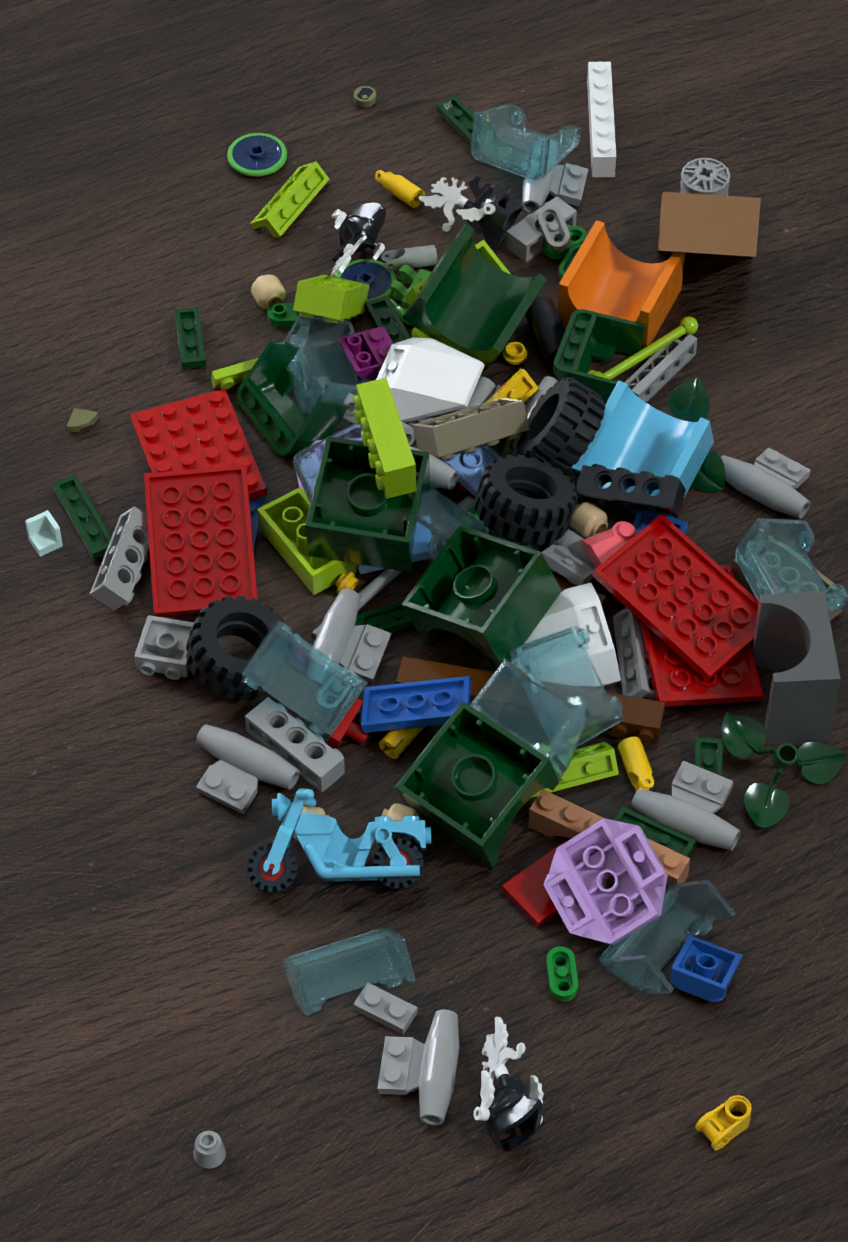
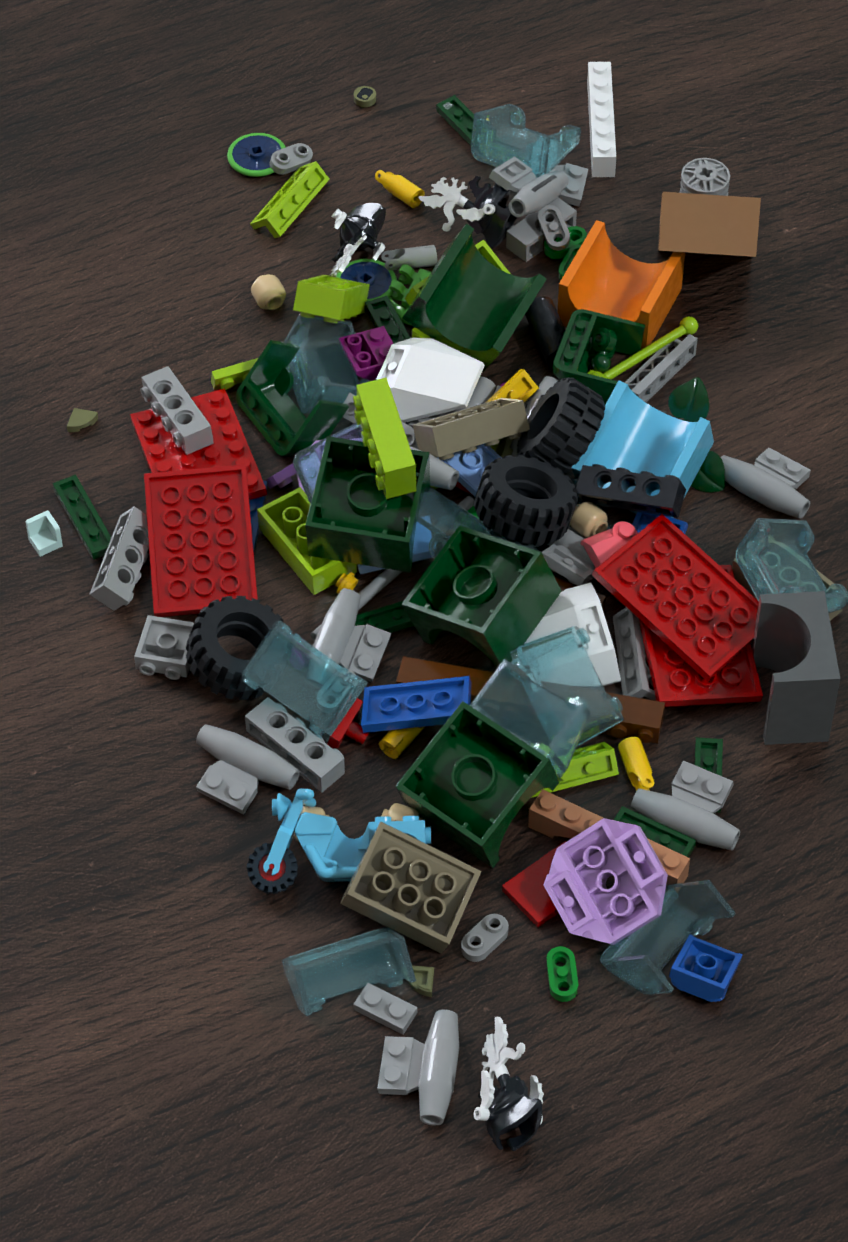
dark green plate [174,307,206,369] -> none
light grey hat [193,1131,226,1169] -> none
green plate [267,303,316,327] -> none
yellow plate [503,342,527,365] -> none
yellow piece [695,1095,751,1151] -> none
dark green plant [721,712,847,828] -> none
none -> light grey brick [141,366,214,455]
none -> medium lavender plate [265,463,297,489]
none -> light grey plate [269,143,313,175]
none -> dark tan slope [340,822,482,953]
none -> olive tile [406,965,434,997]
none -> light grey plate [461,914,509,962]
none -> light grey plate [489,156,568,217]
none -> dark green plate [591,328,617,373]

